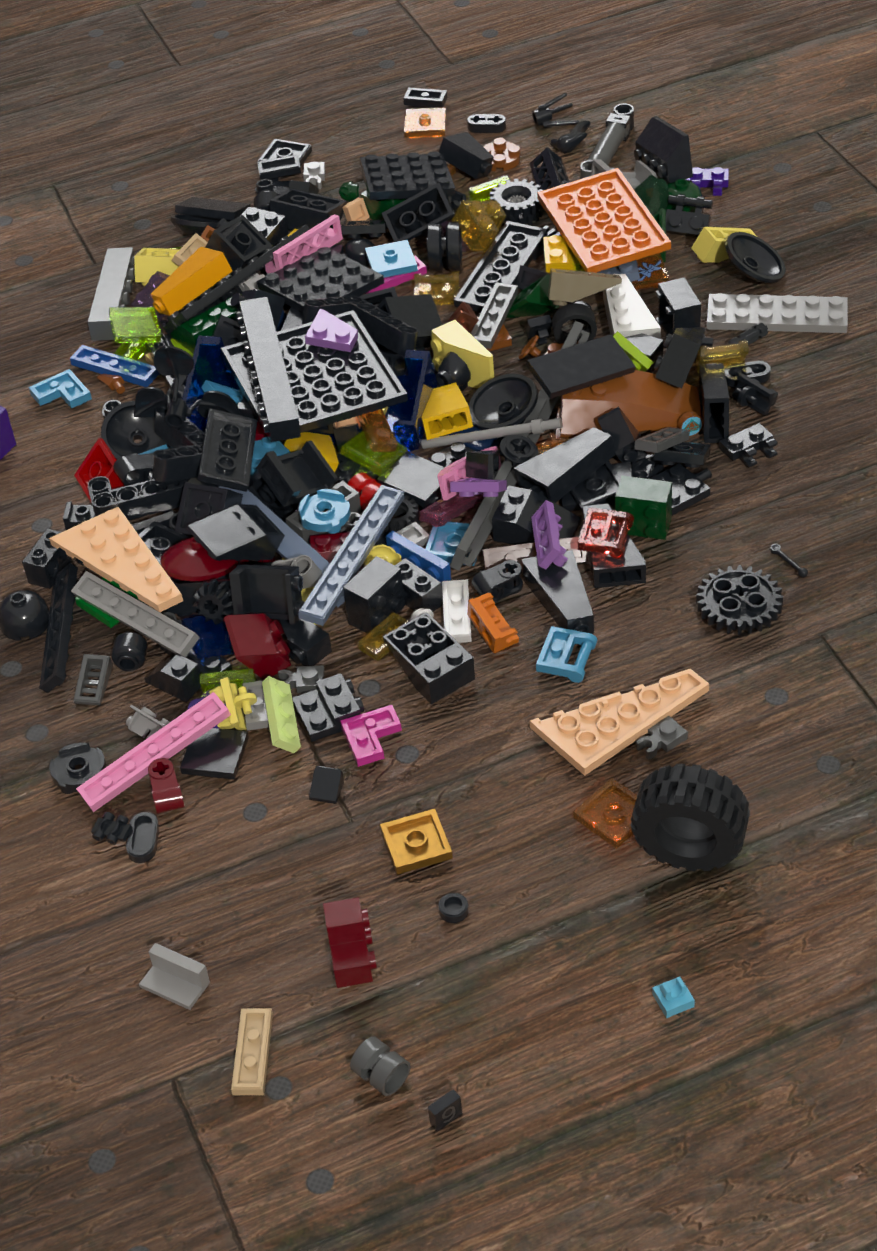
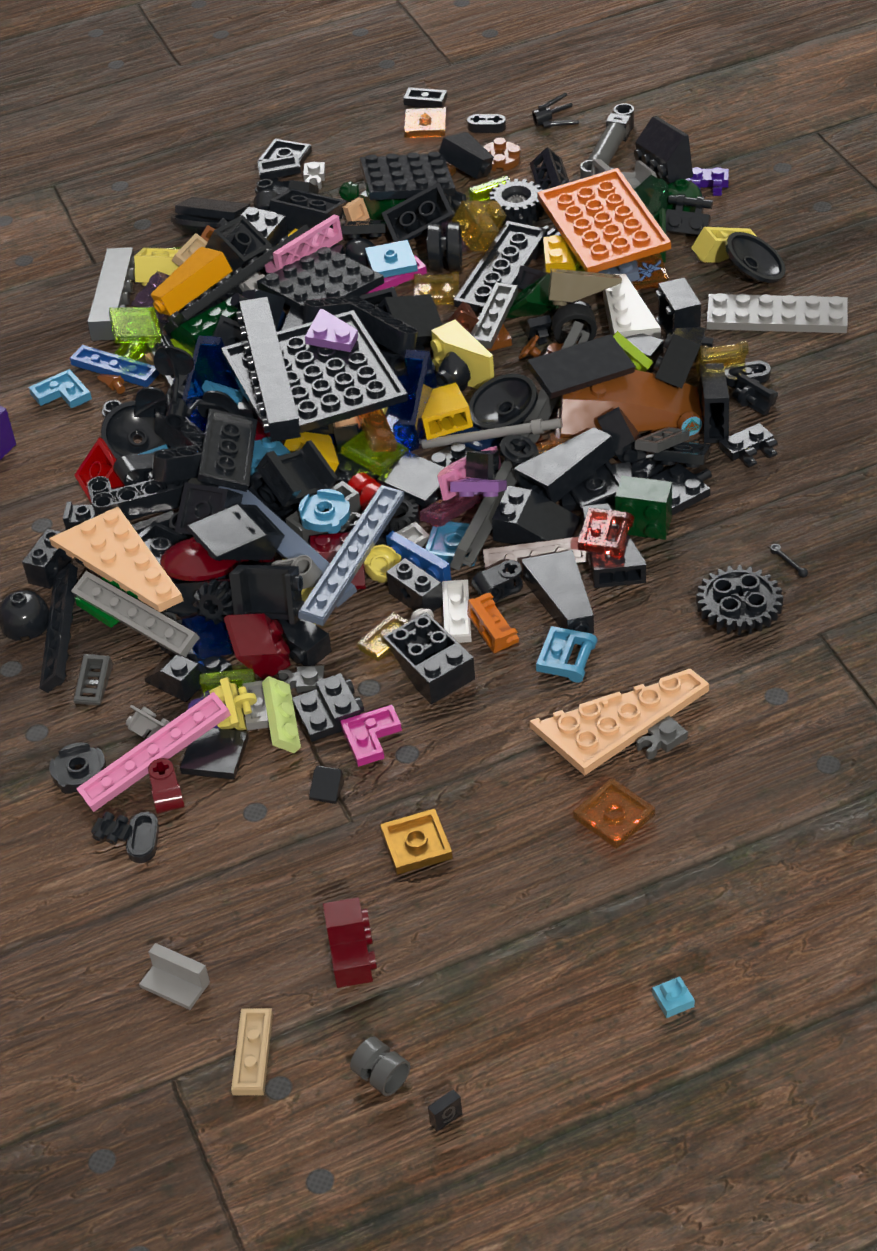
black head [111,632,148,672] -> none
black brick [343,556,405,636] -> none
black tile [438,893,469,923] -> none
medium lavender plate [531,500,568,569] -> none
black piece [551,121,591,153] -> none
black tyre [631,764,750,871] -> none
black axle [728,323,768,352] -> none

